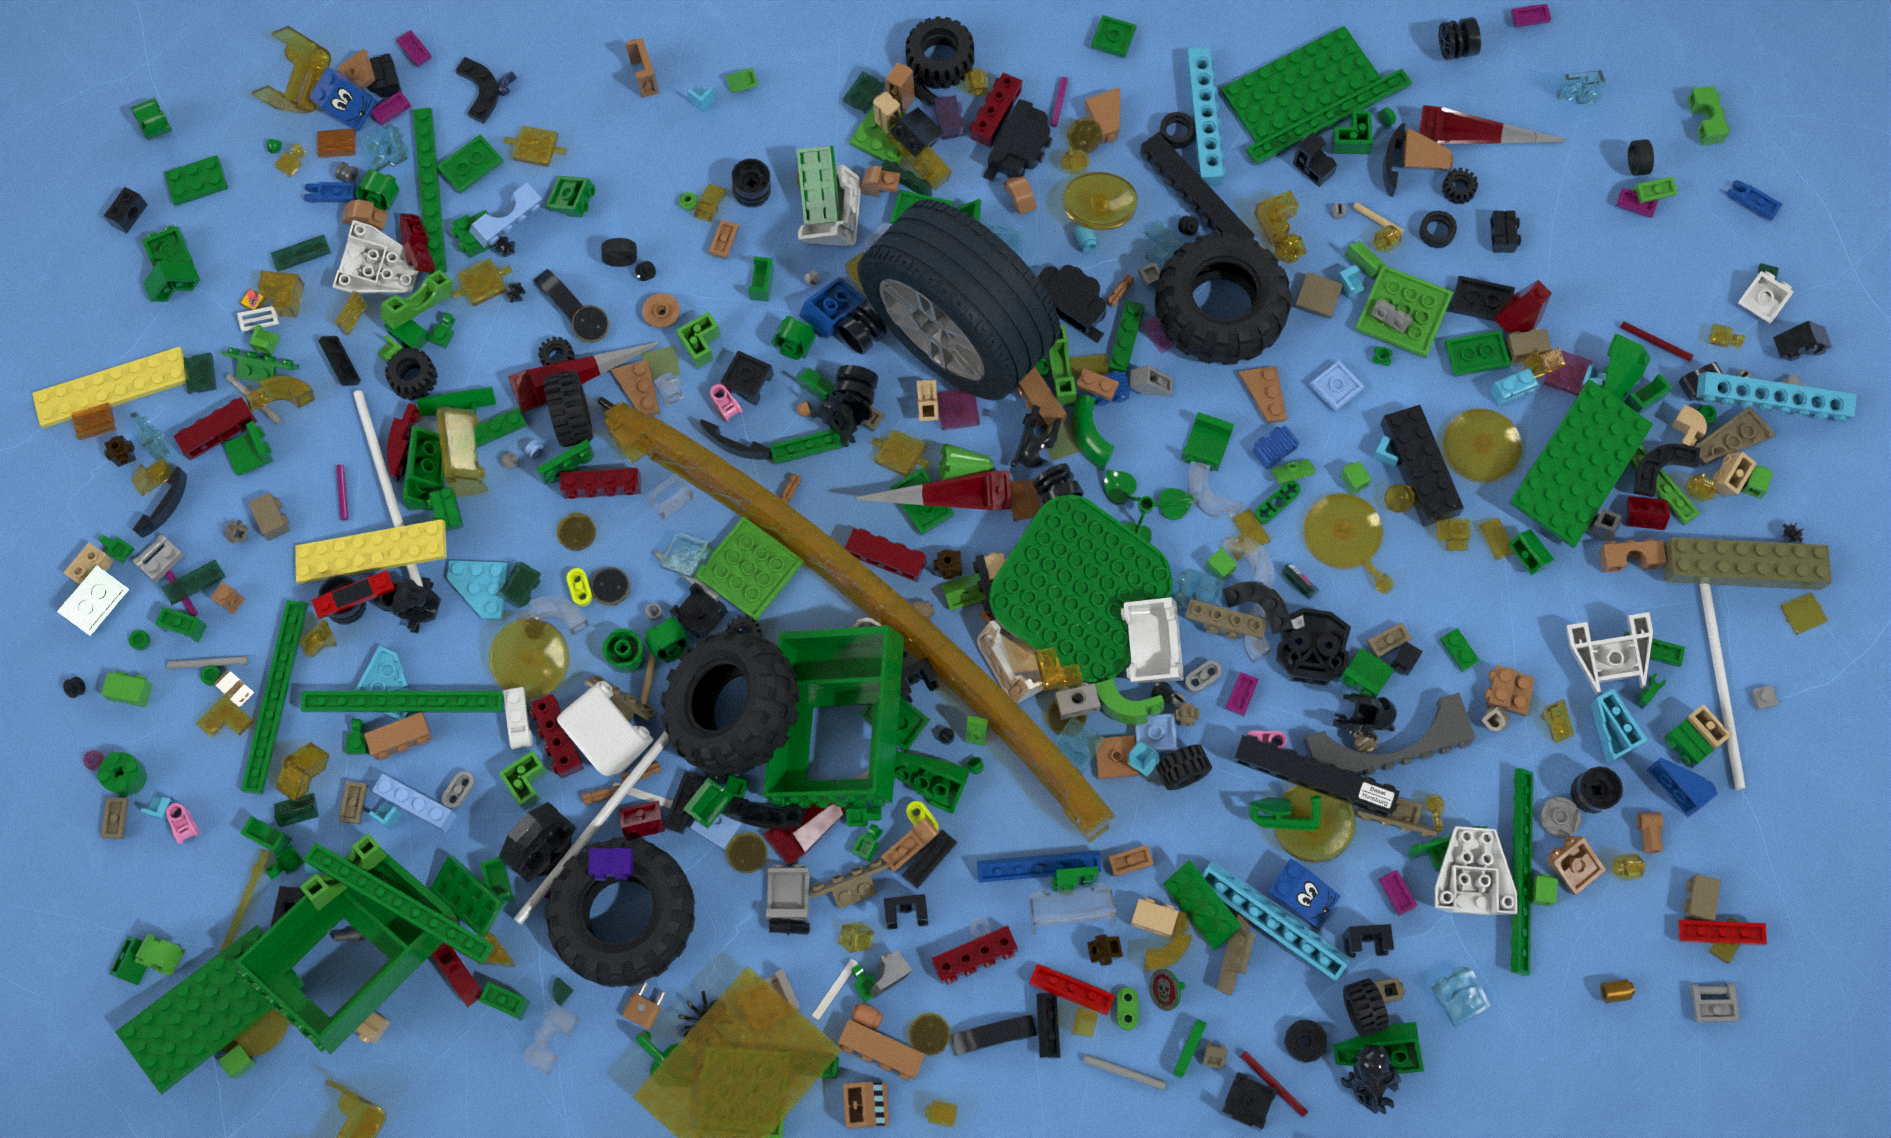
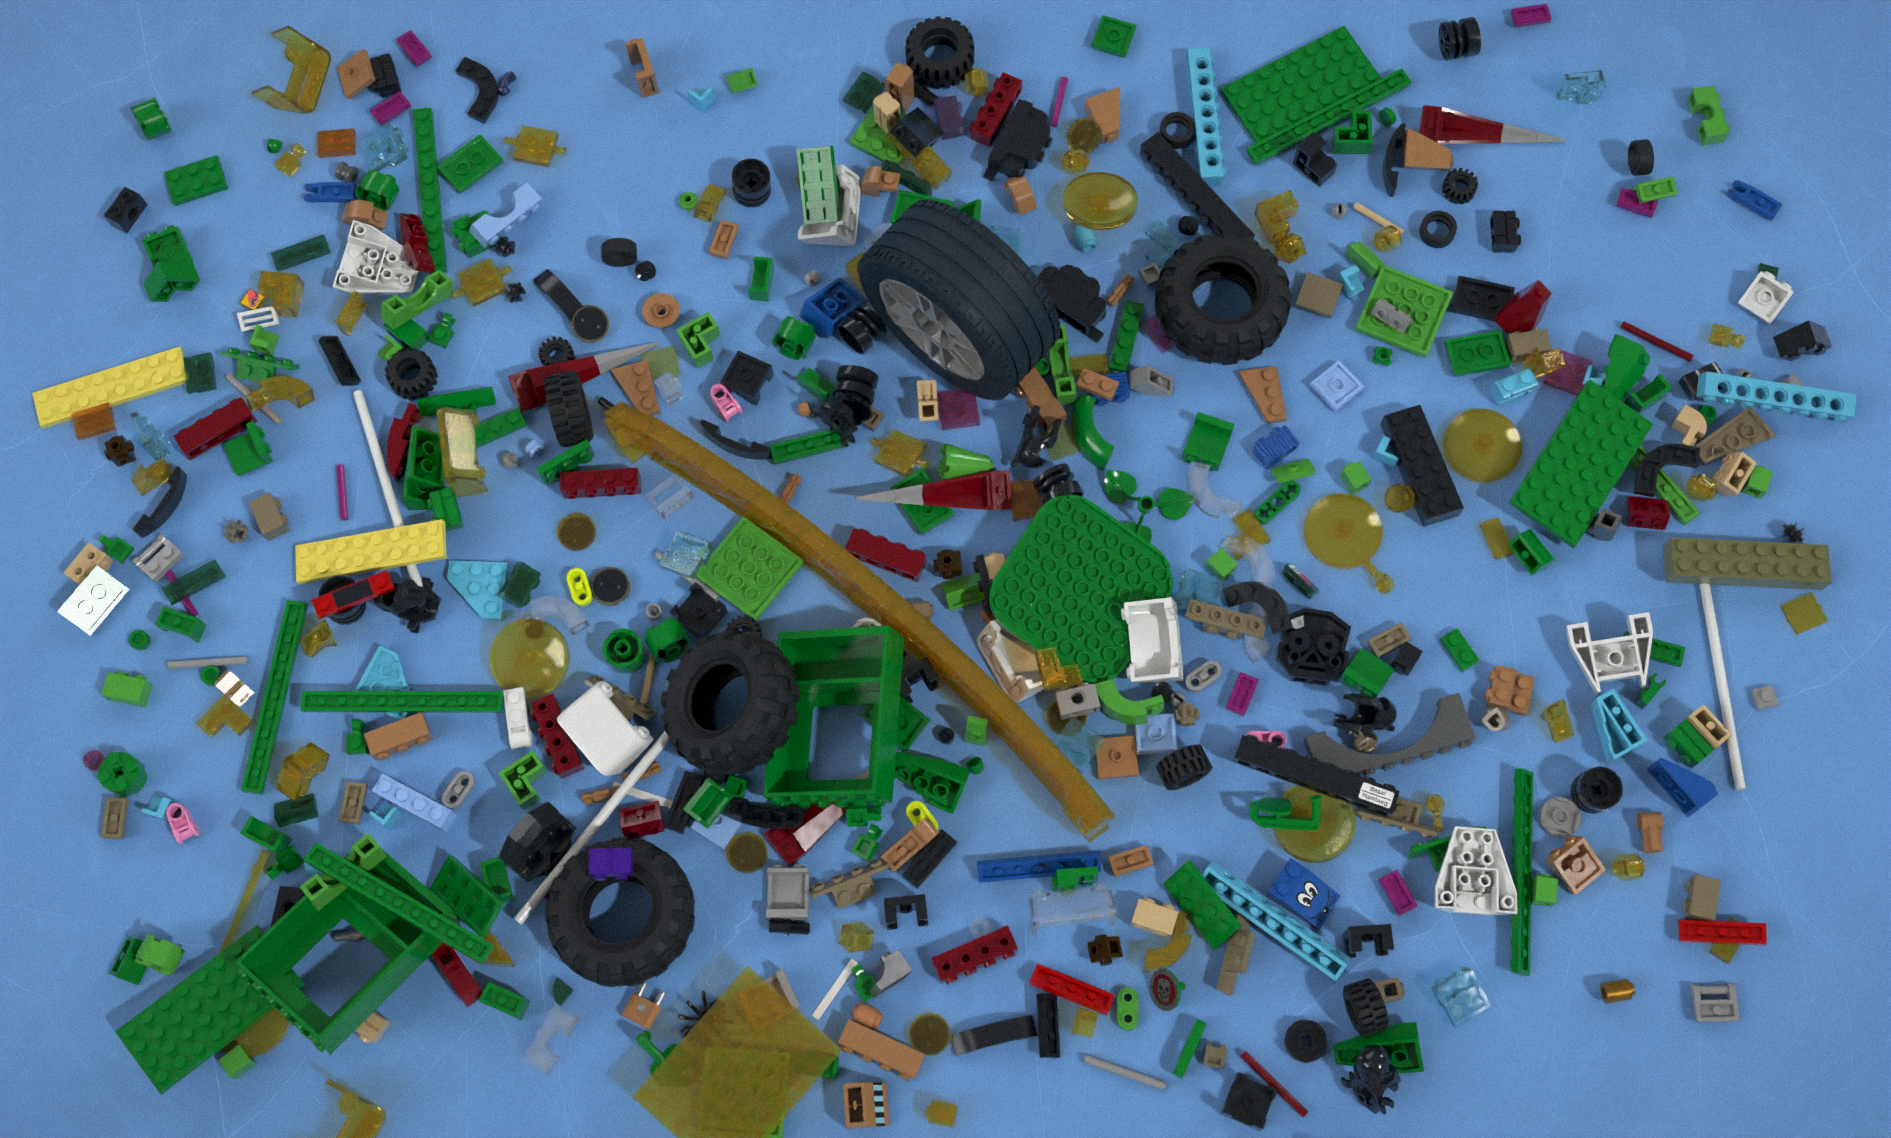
black wheel [63,676,86,698] -> none
medium nougat brick [211,582,245,615] -> none
blue slope [309,67,378,132] -> none
green plate [545,176,596,218] -> none
medium azure panel [1127,741,1159,777] -> none
clear yellow brick [1436,518,1471,551] -> none
medium nougat arch [1599,539,1667,573] -> none

